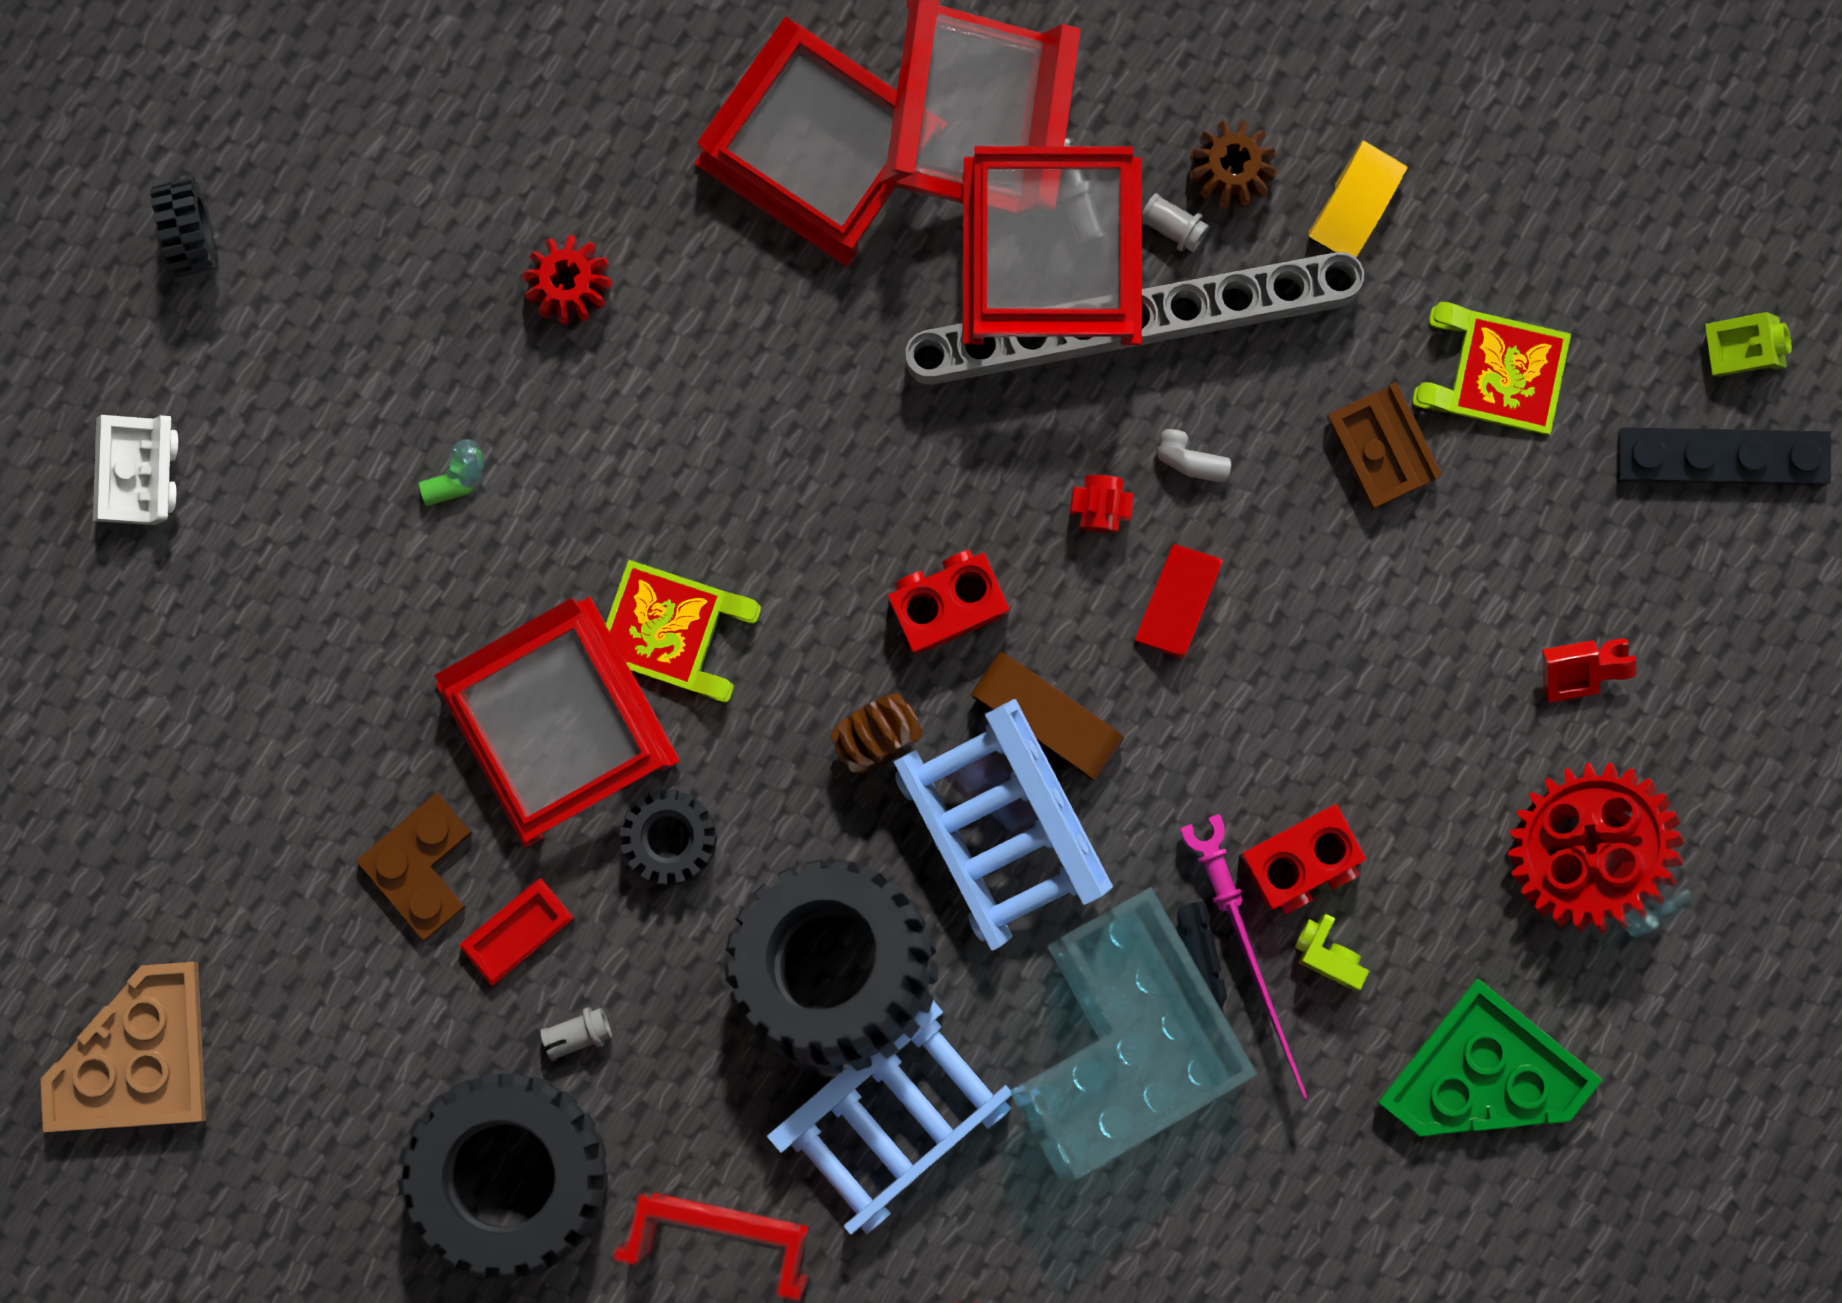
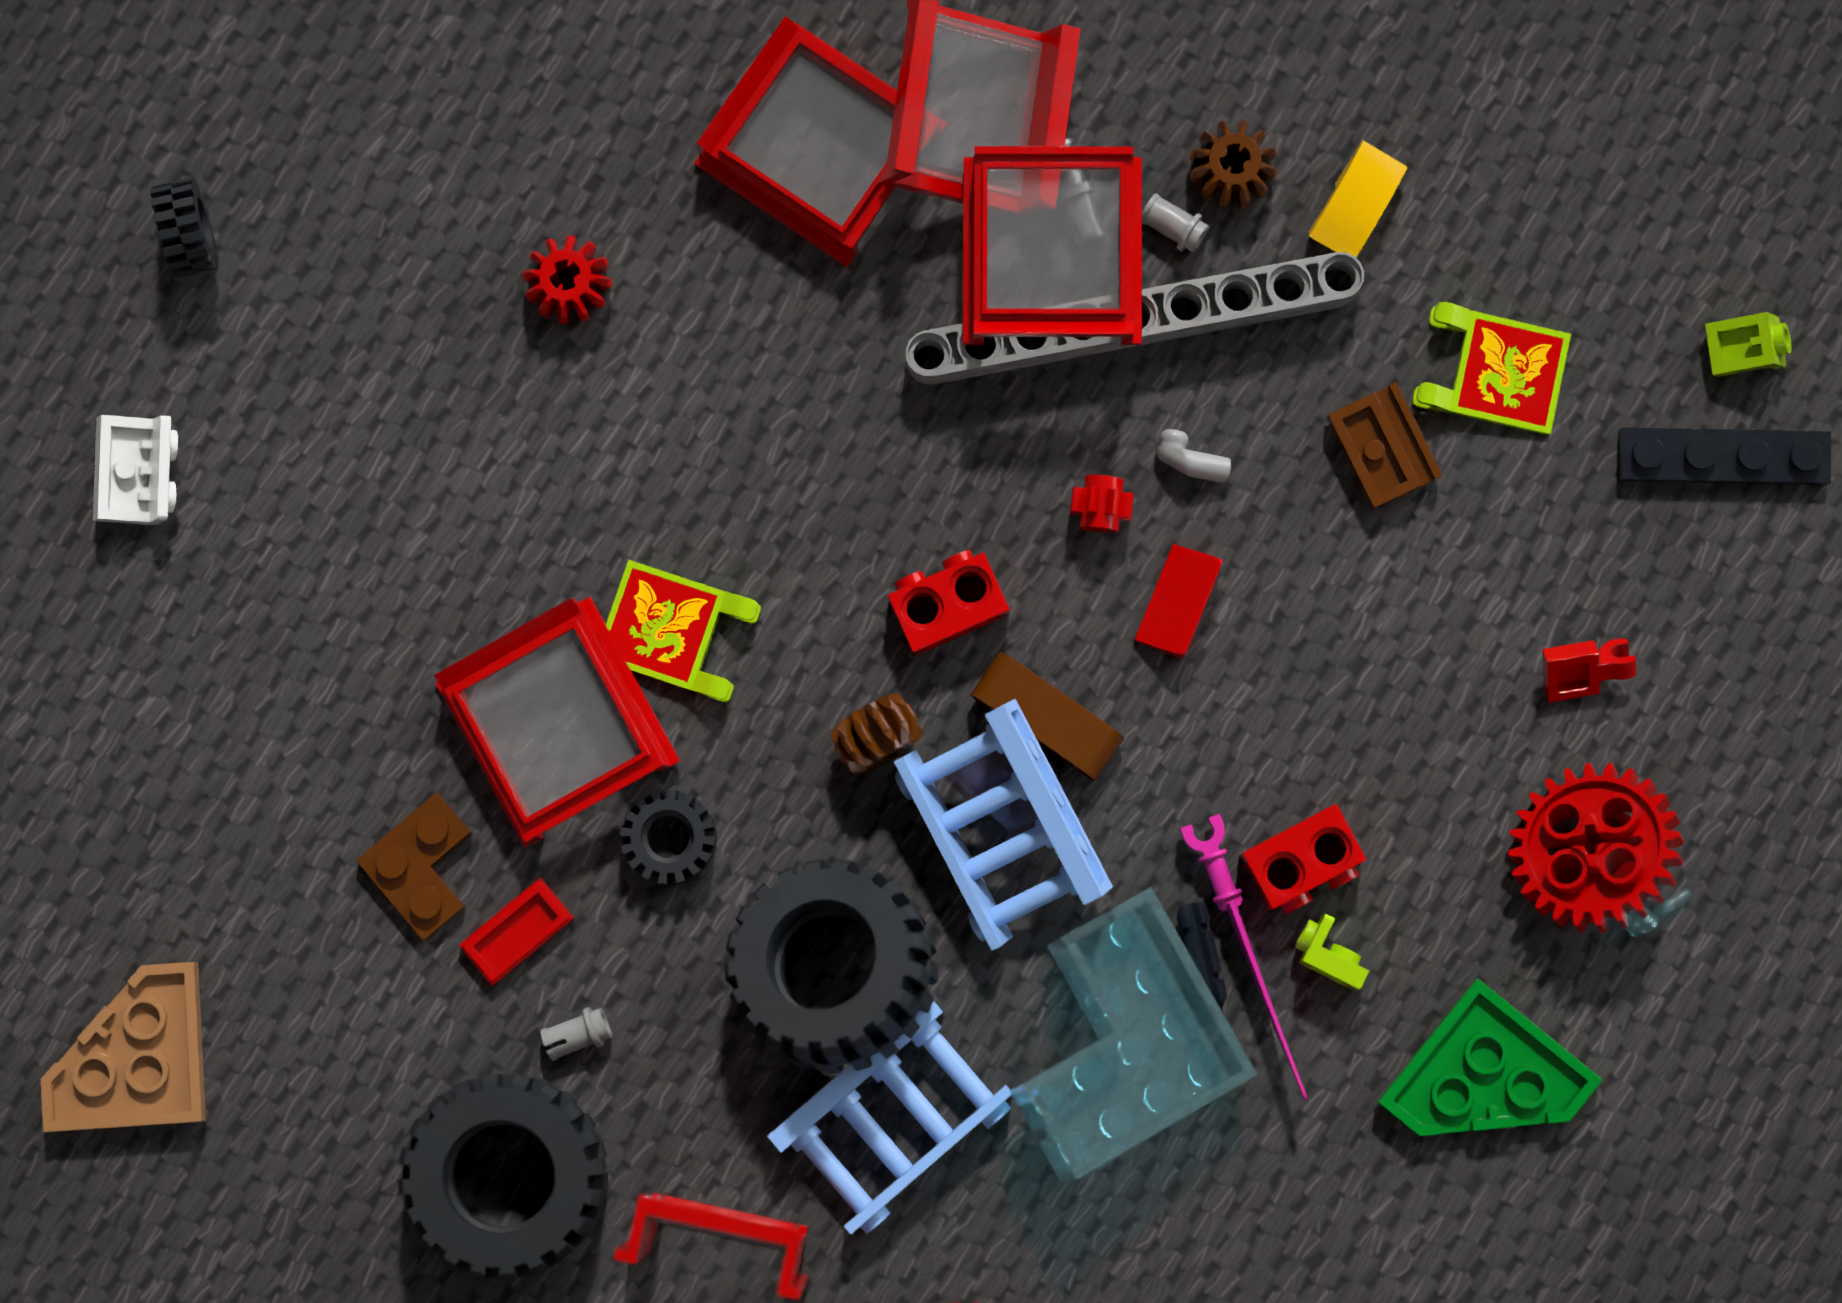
arm [419,439,484,507] -> none

